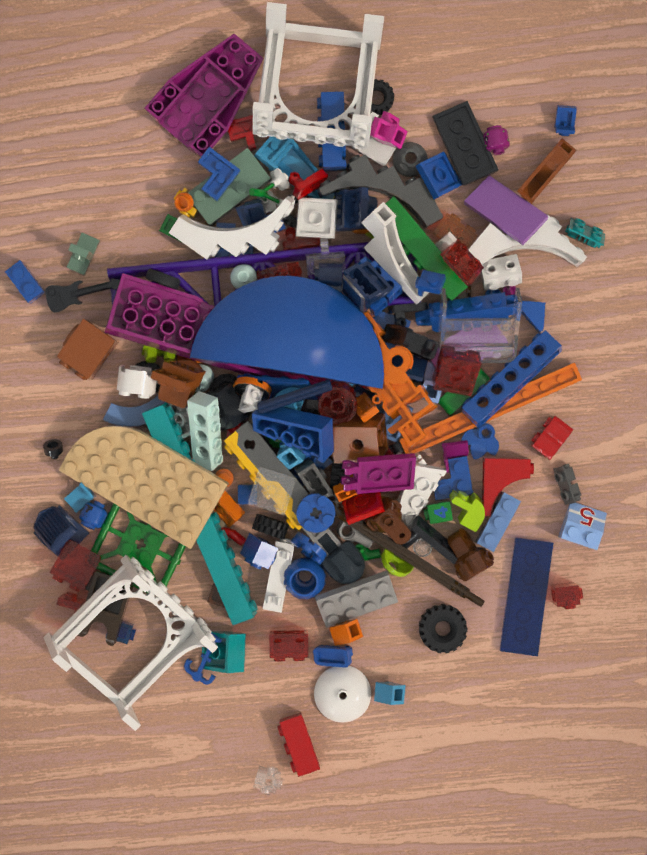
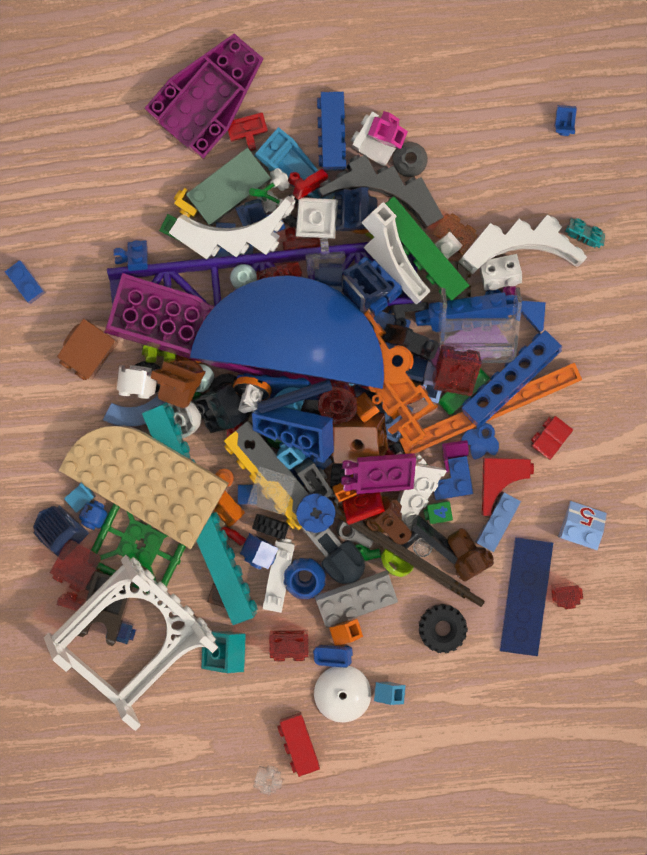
black tile [43,439,63,459] -> none
black piece [45,278,120,313] -> none
sand green bracket [67,233,100,276] -> none
black tyre [146,269,180,290] -> none
orange plate [175,192,194,212] -> none
blue piece [184,633,222,685] -> none
light aqua brick [187,391,223,471] -> none
blue plate [198,147,240,201] -> none
white arch [253,2,384,149] -> none
blue plate [290,532,327,565] -> none
black tyre [370,79,394,115] -> none
blue plate [415,152,462,200] -> none
blue bracket [415,270,446,296] -> none
black tile [432,101,499,186] -> none
clear red bracket [440,239,484,286] -> none
lime brick [449,490,485,532] -> none
medium lavender tile [464,175,548,245] -> none
magenta head [483,125,510,155] -> none
dark orange arch [517,138,577,204] -> none
dark grey hinge [553,464,582,505] -> none
none -> blue plate [113,240,148,271]

